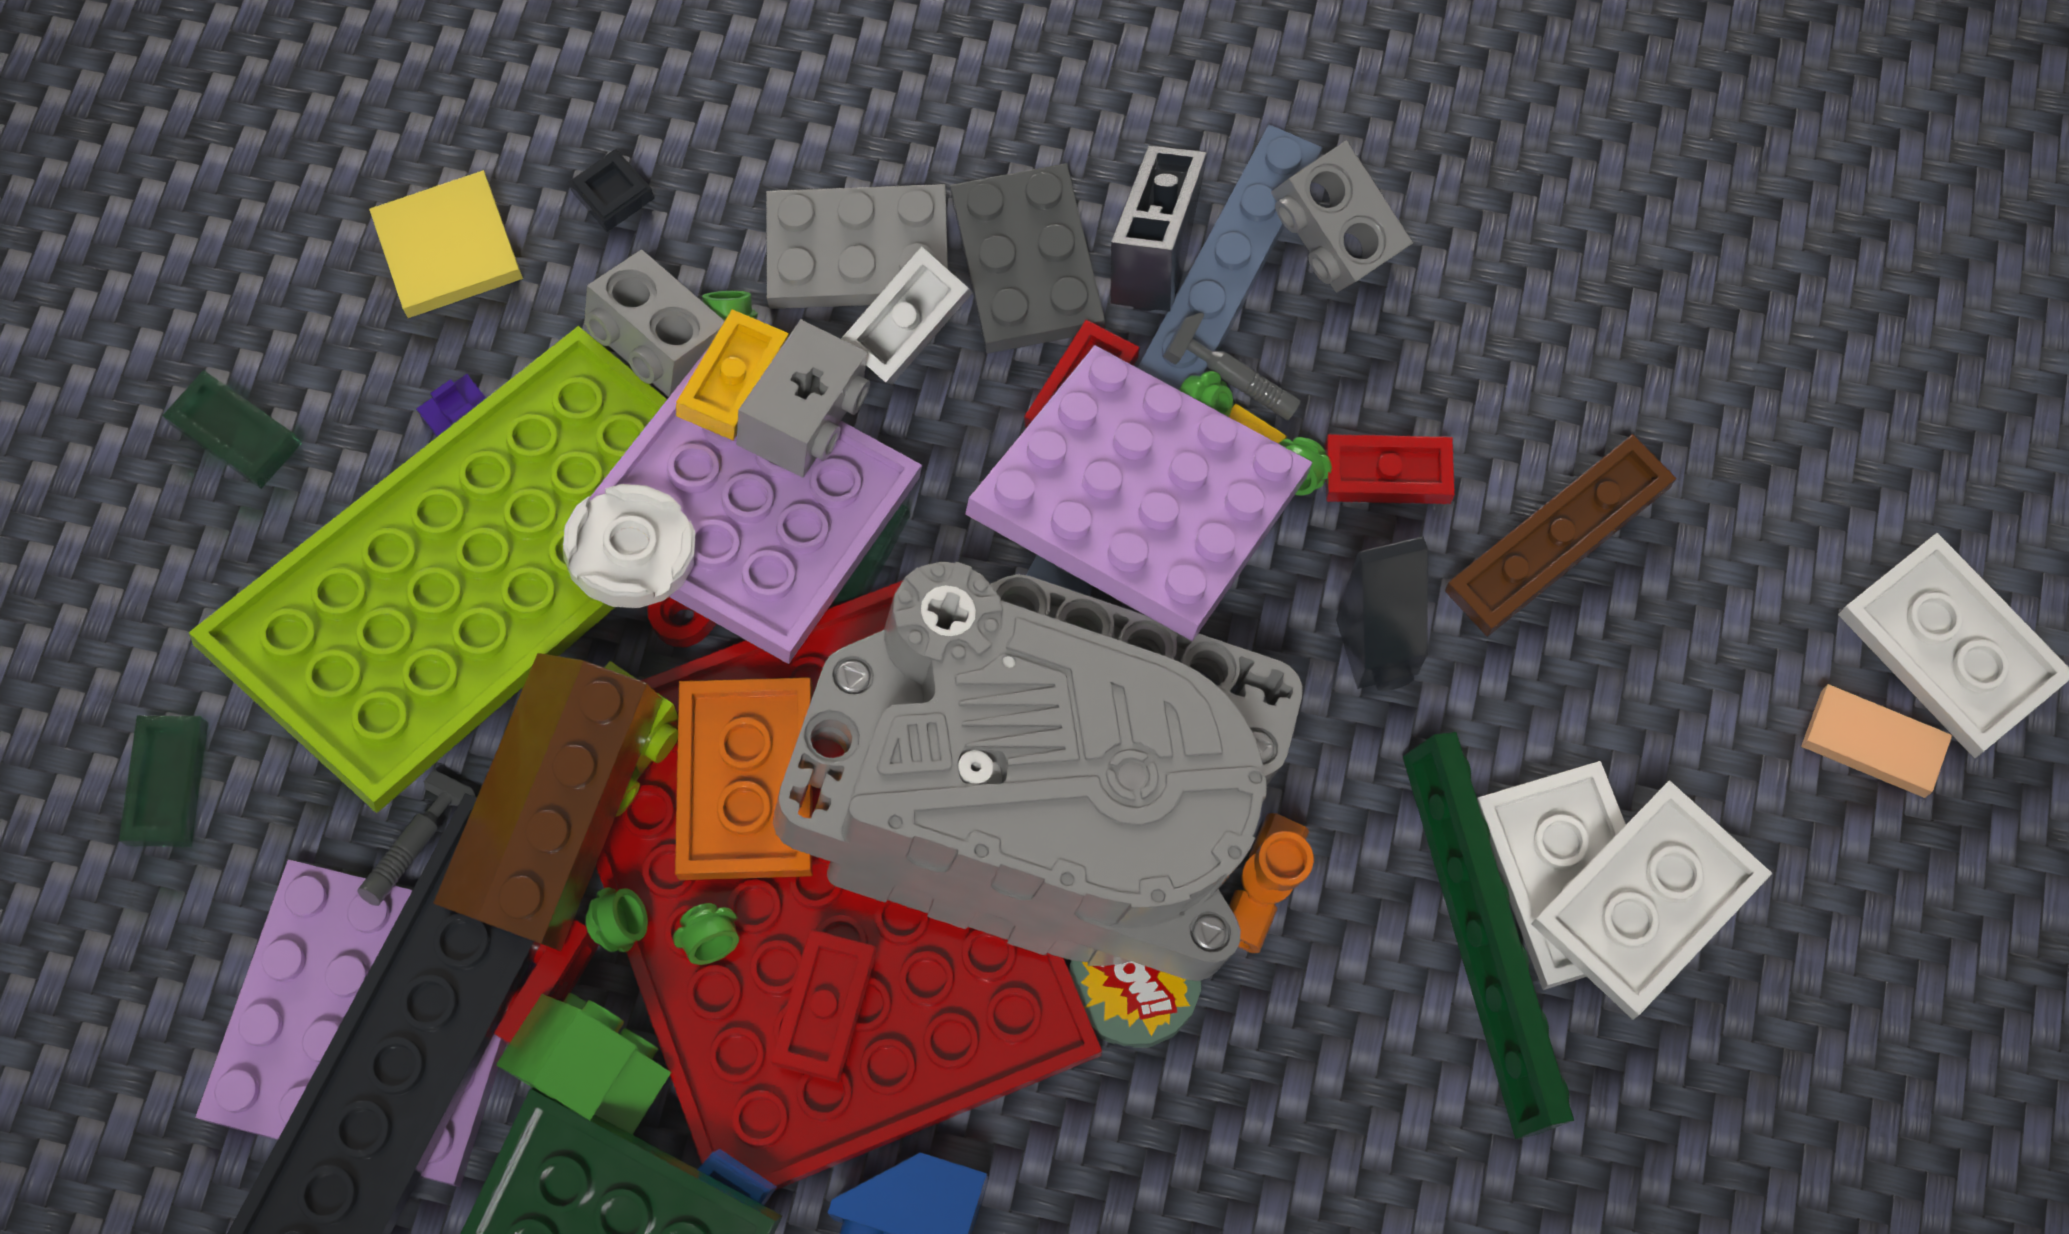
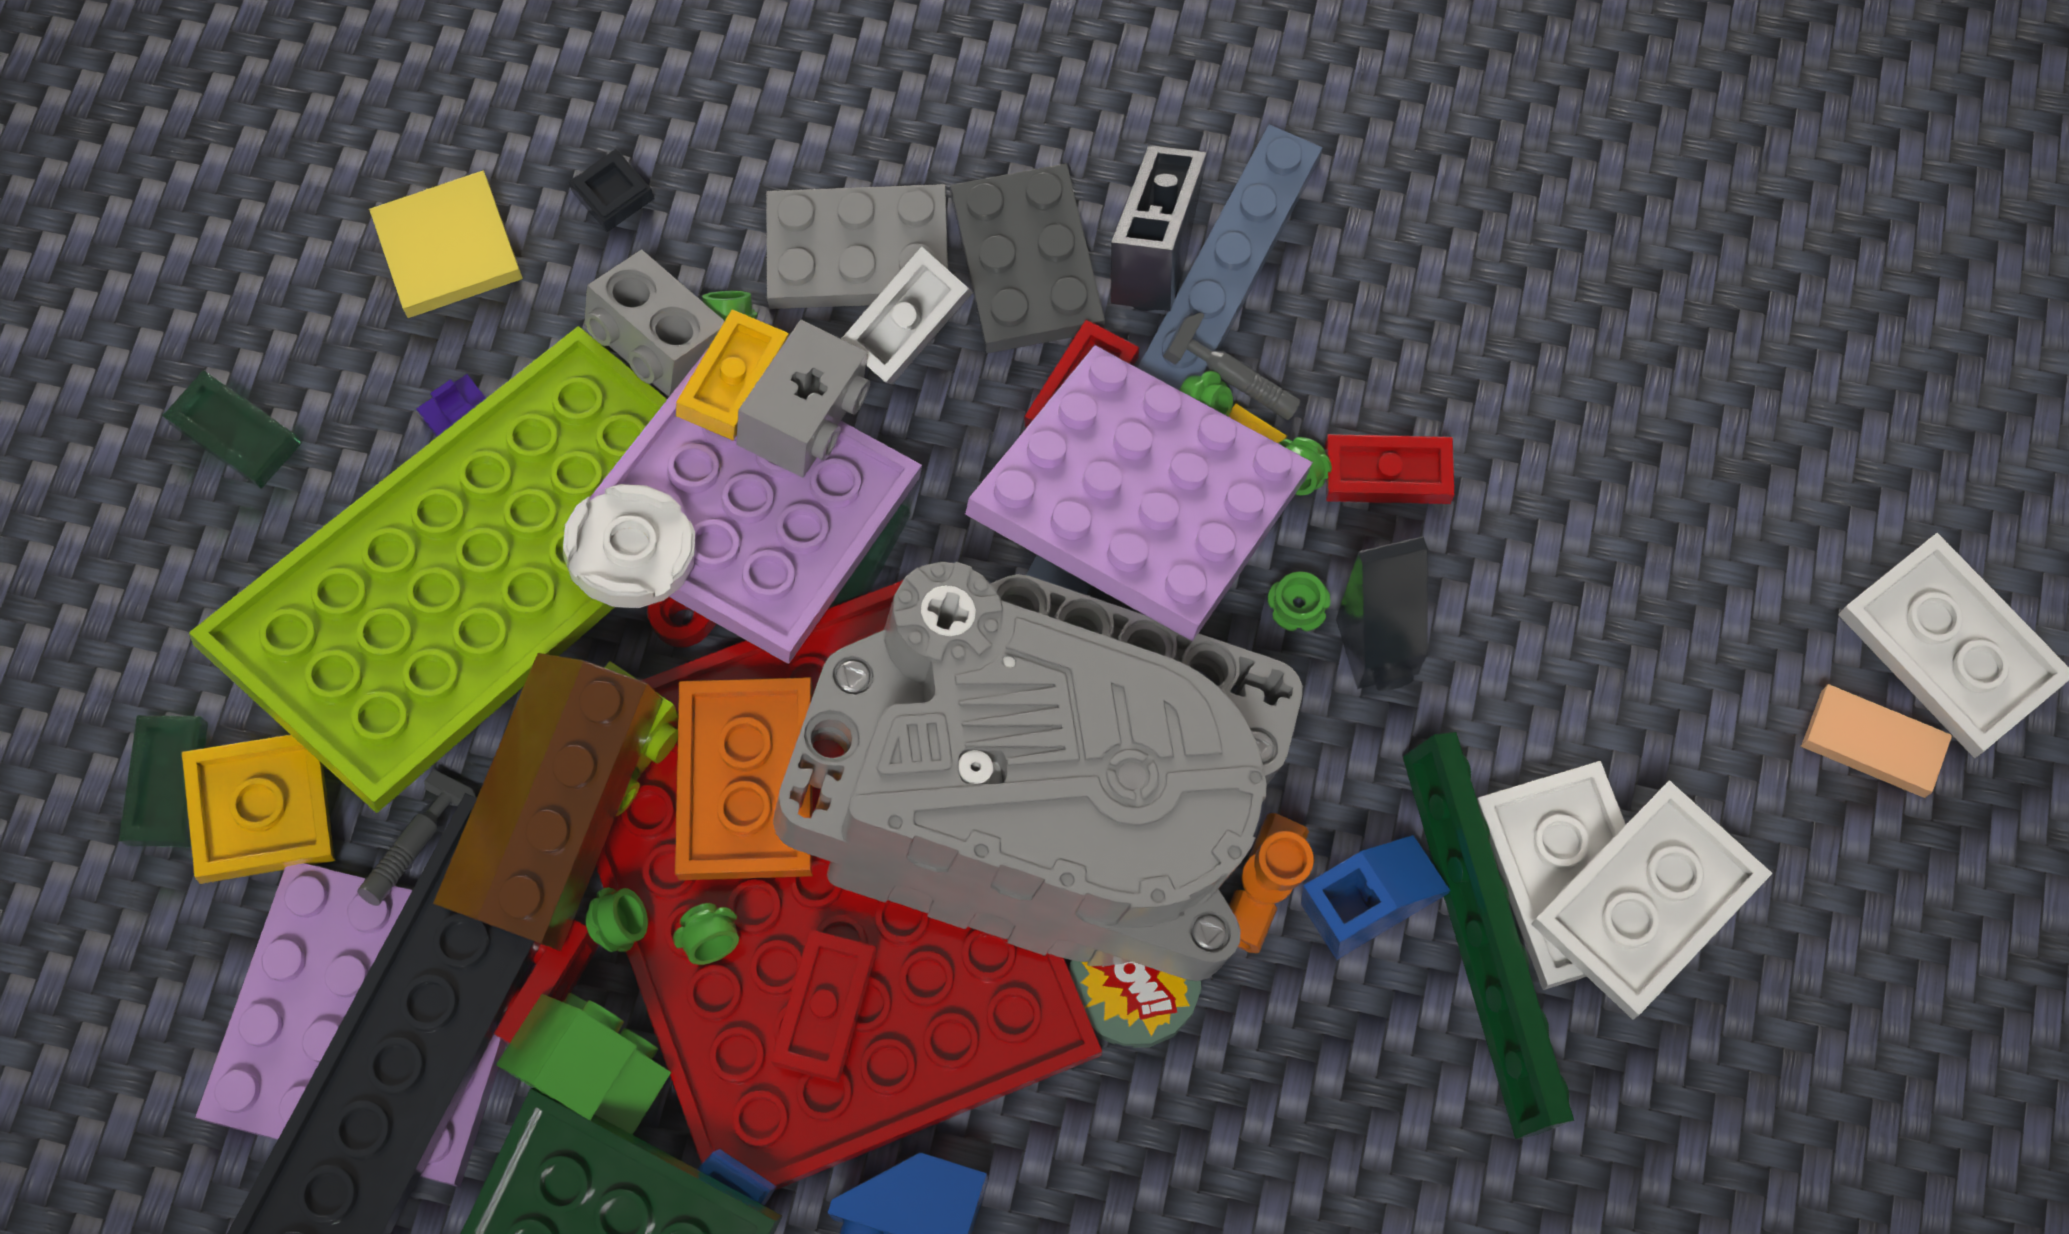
light grey brick [1271,140,1413,293] -> none
reddish brown plate [1445,434,1677,637] -> none
none -> yellow plate [182,735,335,884]
none -> bright green plate [1267,572,1331,632]
none -> blue slope [1301,835,1450,960]

